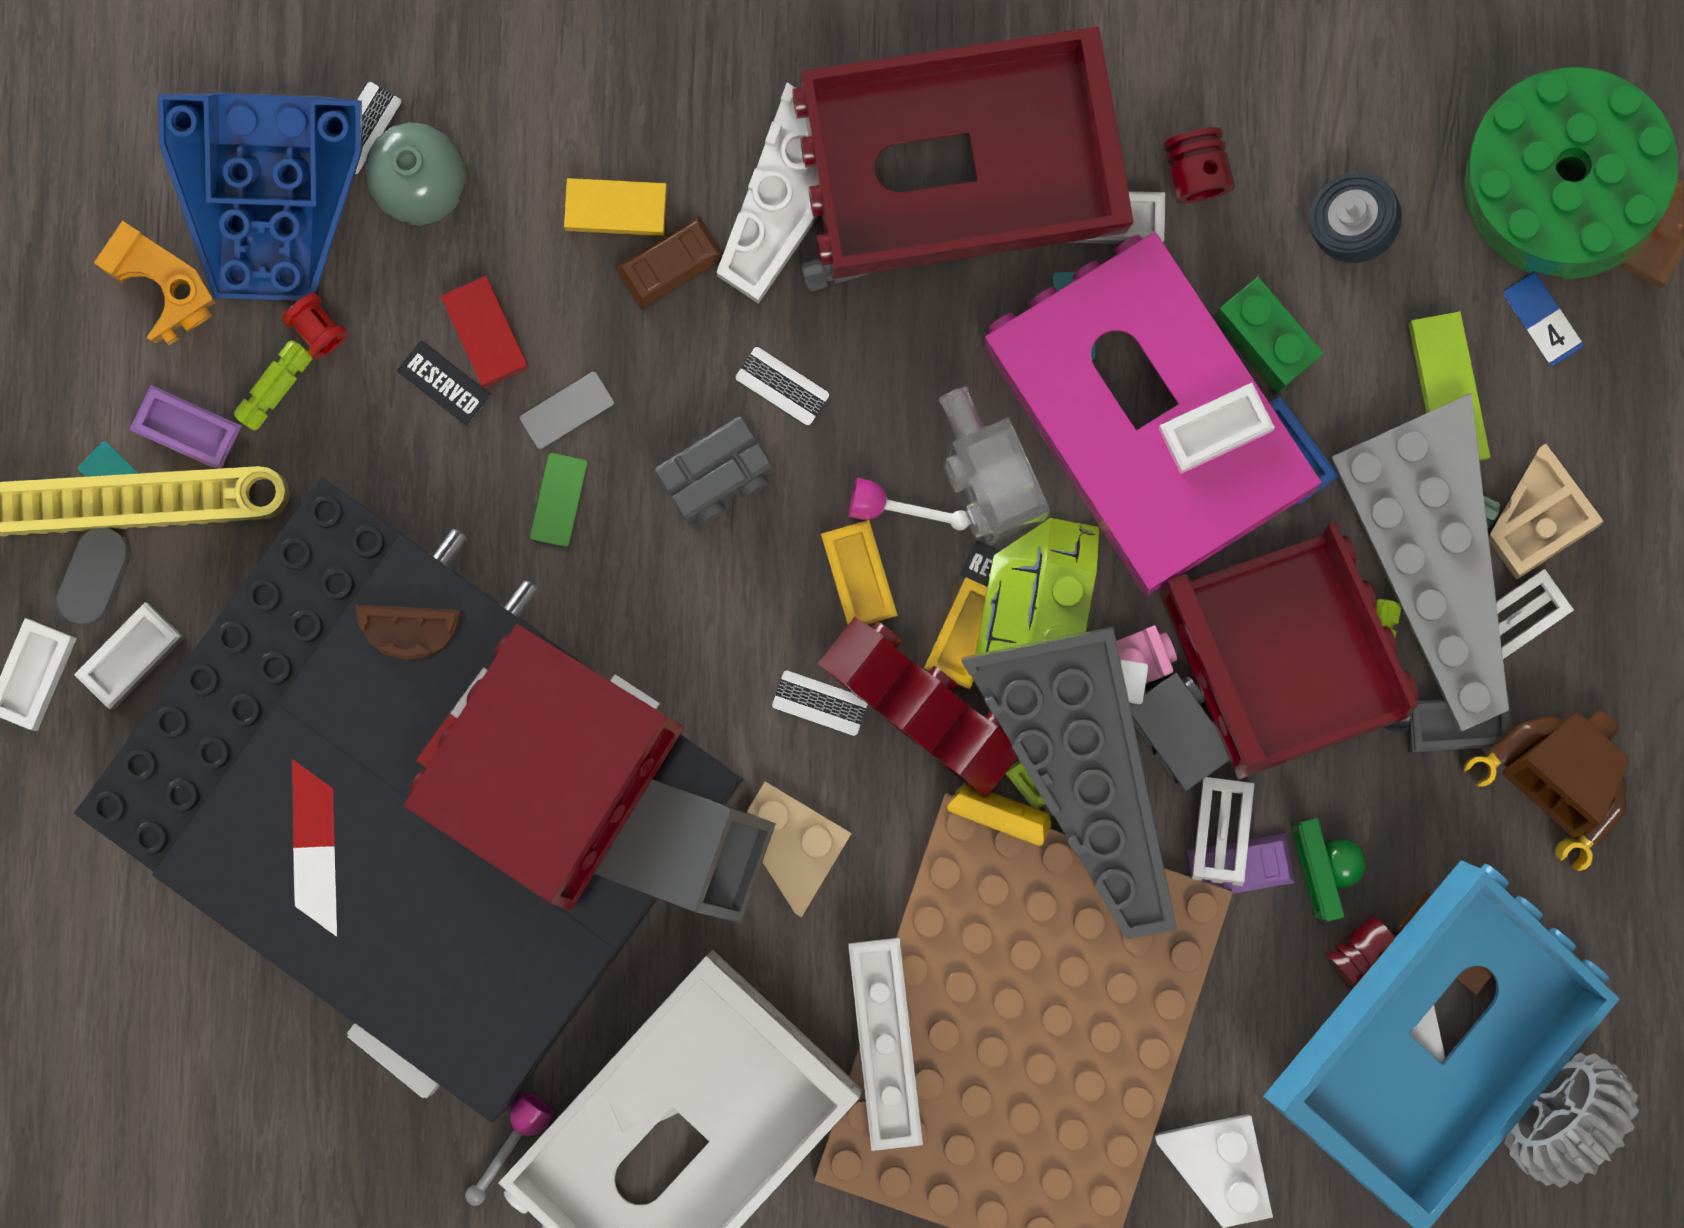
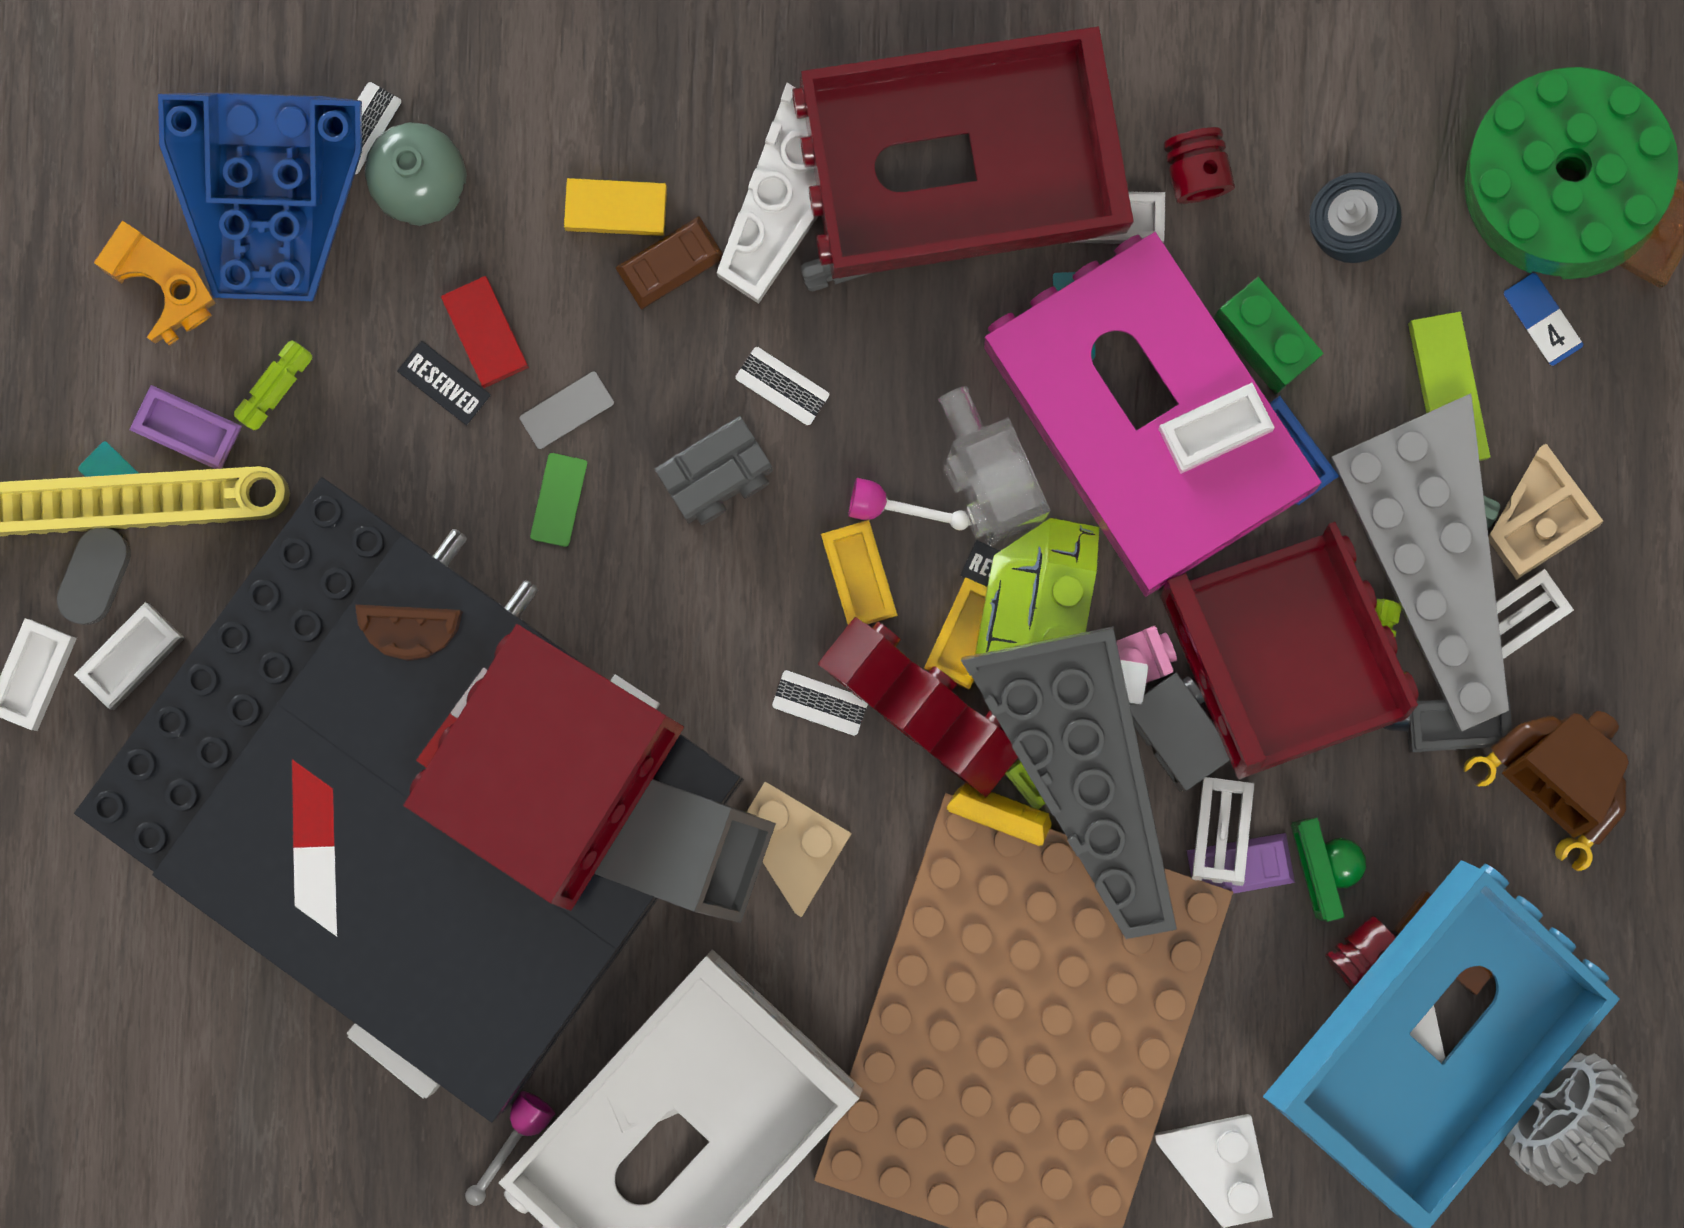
red bush [282,293,349,360] -> none
white tile [848,938,923,1151] -> none

